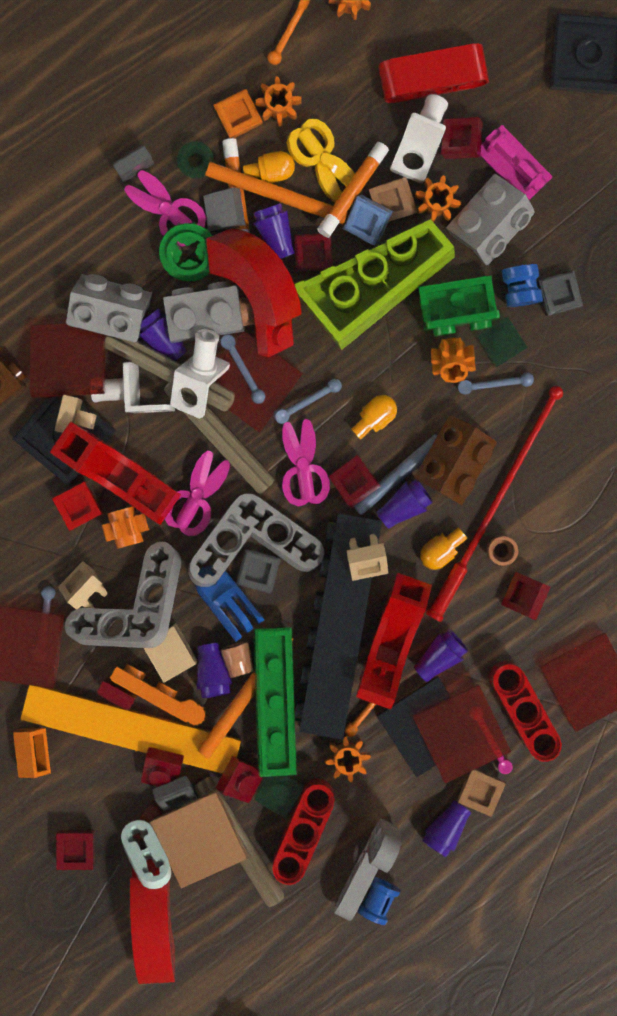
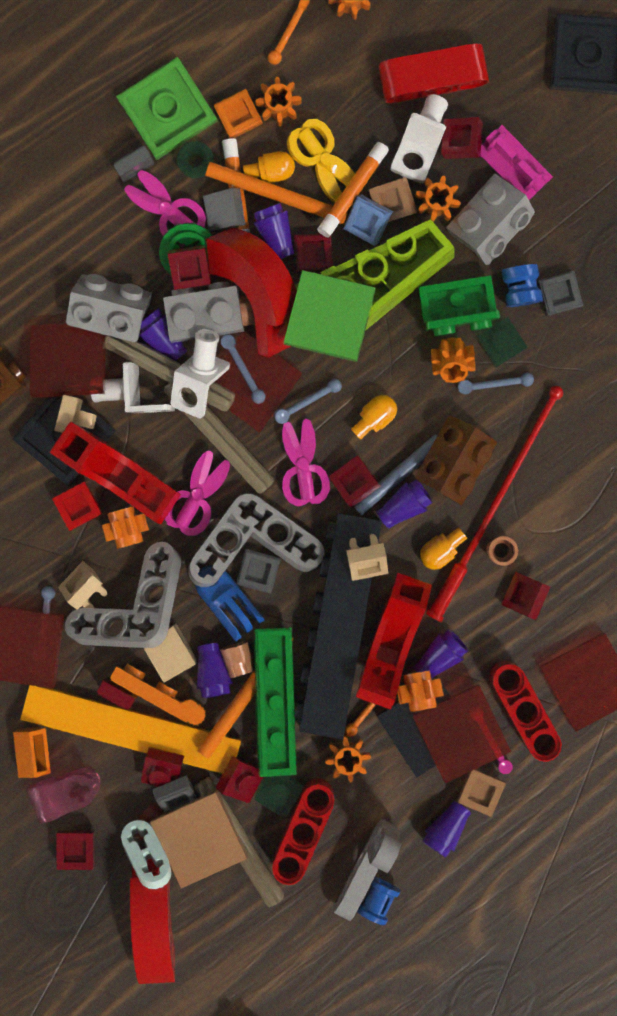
none -> clear pink piece [26,767,101,824]
none -> bright green tile [116,57,218,160]
none -> dark red plate [168,245,211,290]
none -> bright green tile [284,270,376,362]
none -> orange gear [397,671,444,712]

